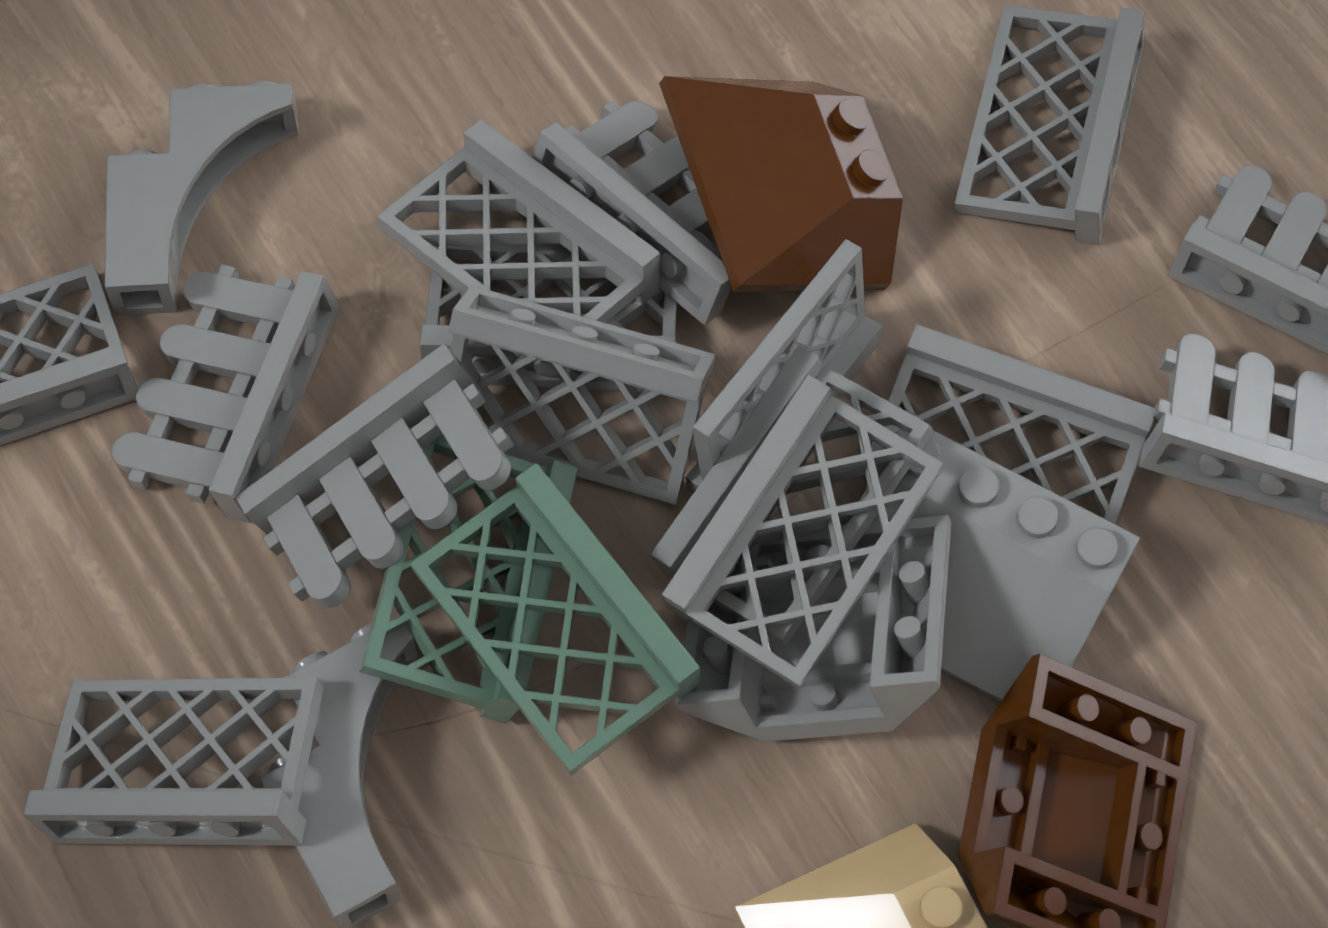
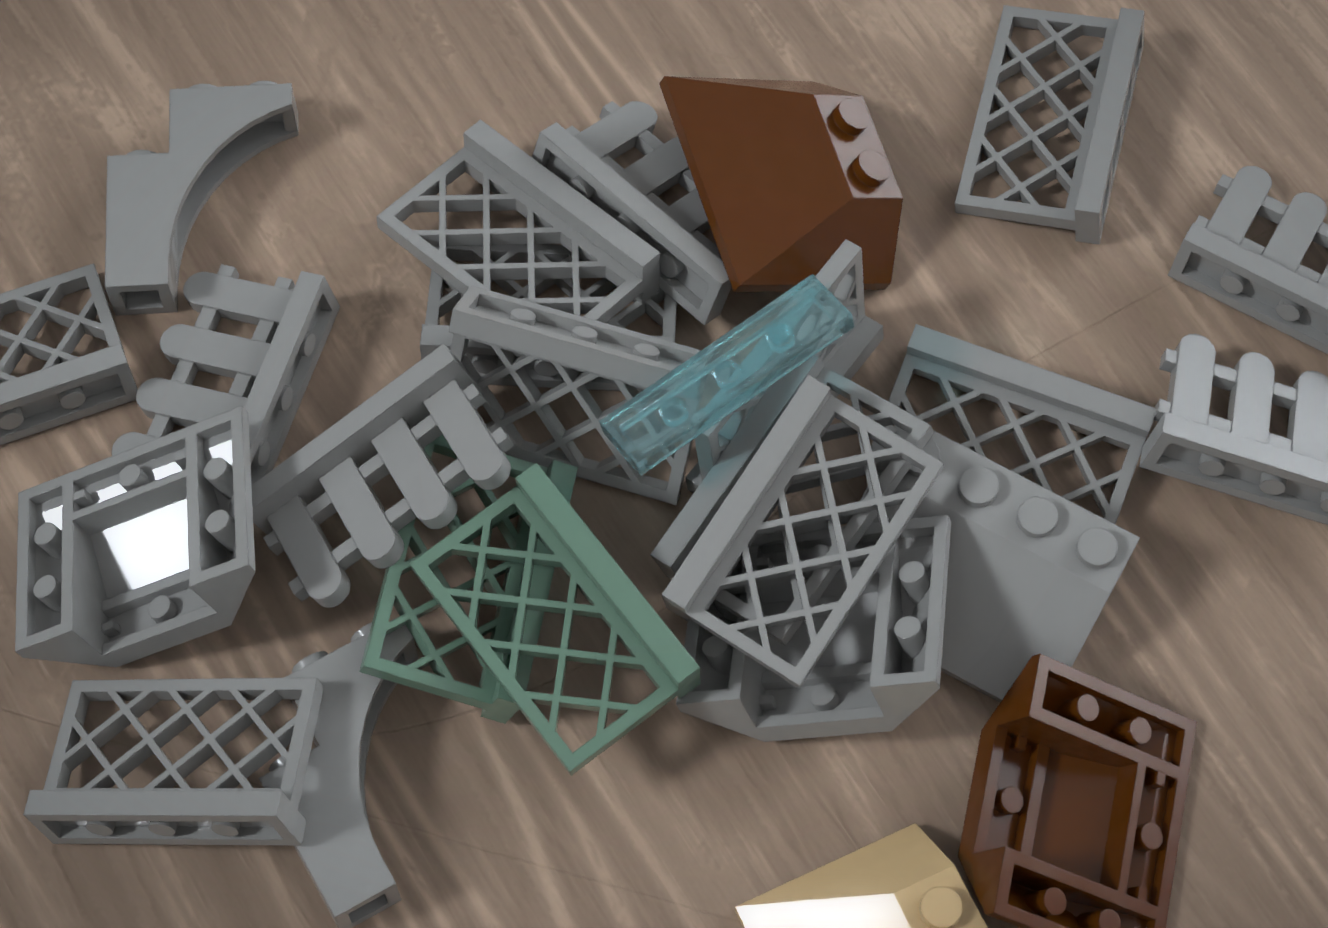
none -> light grey slope [15,406,255,667]
none -> clear light blue tile [599,274,855,476]

